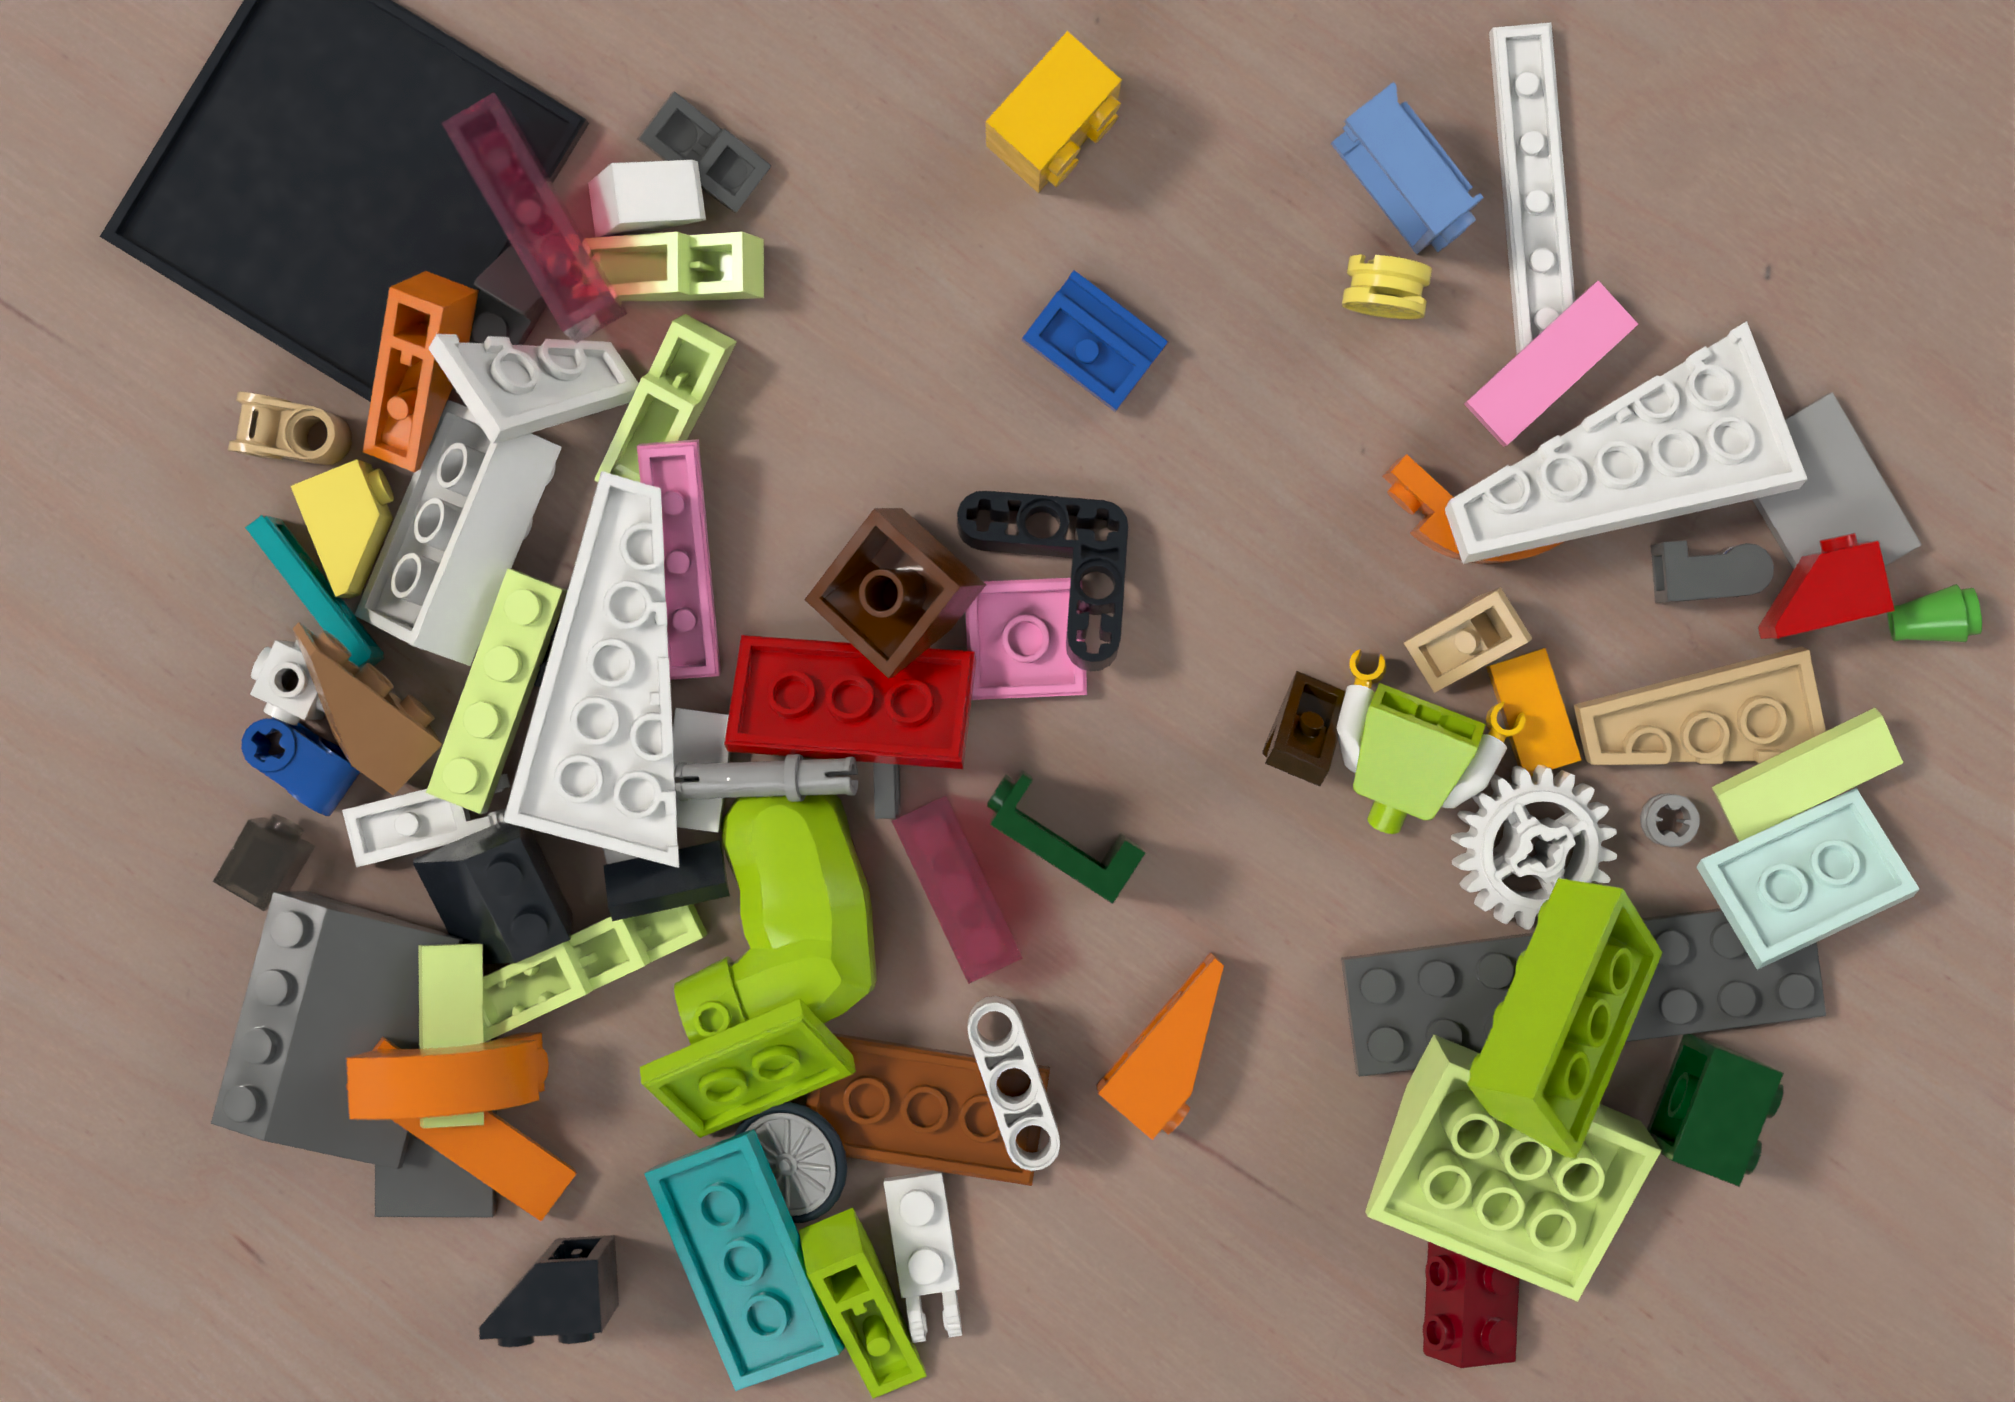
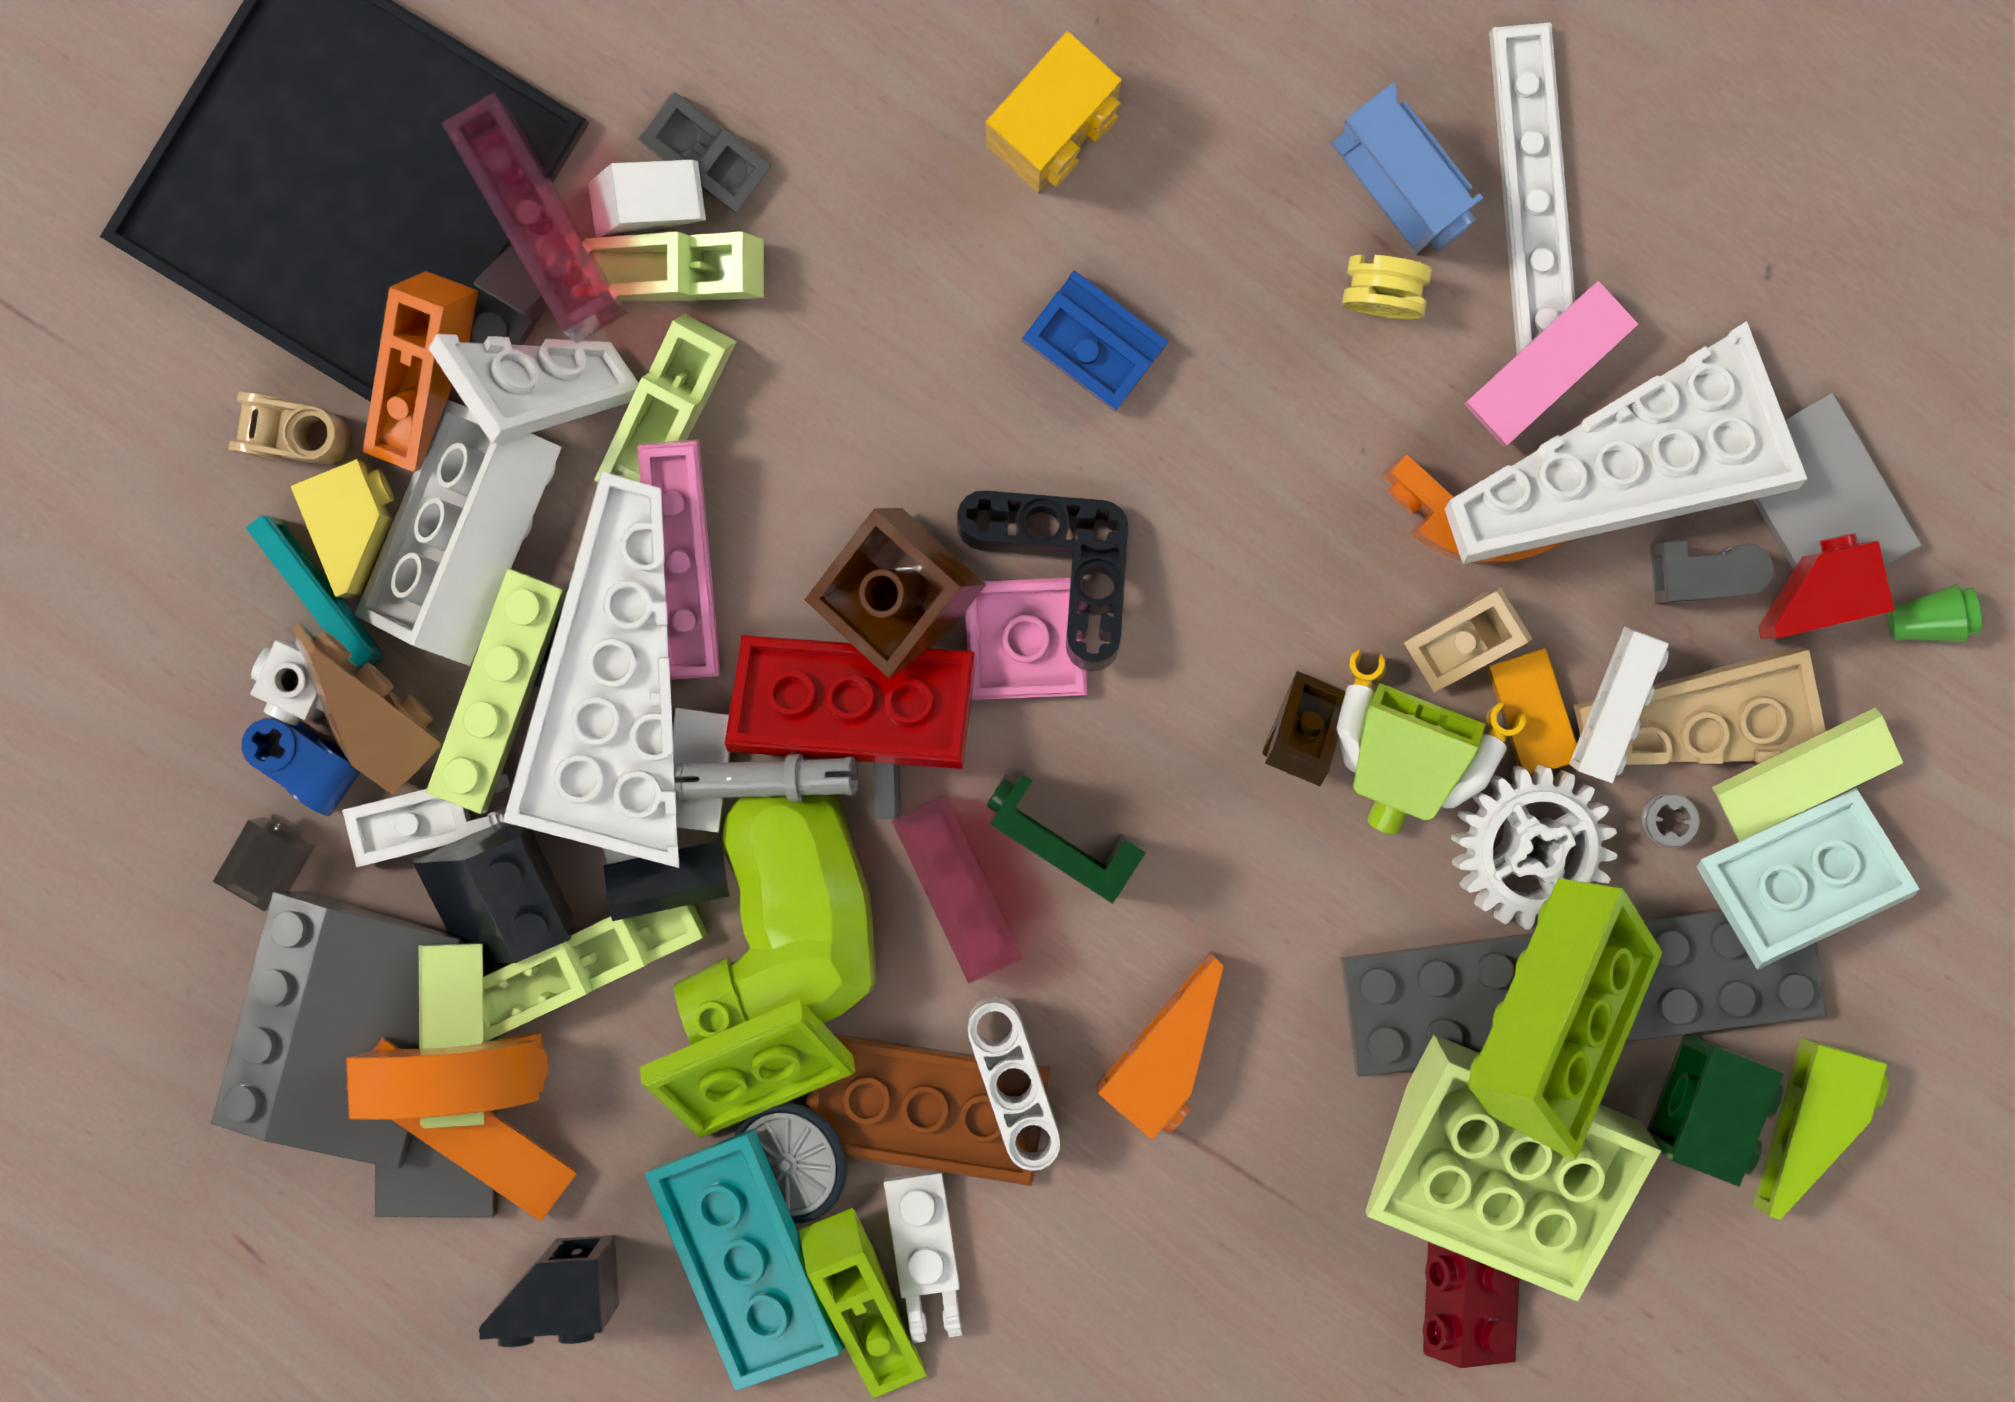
none -> white piece [1569,626,1669,783]
none -> lime slope [1753,1037,1889,1220]

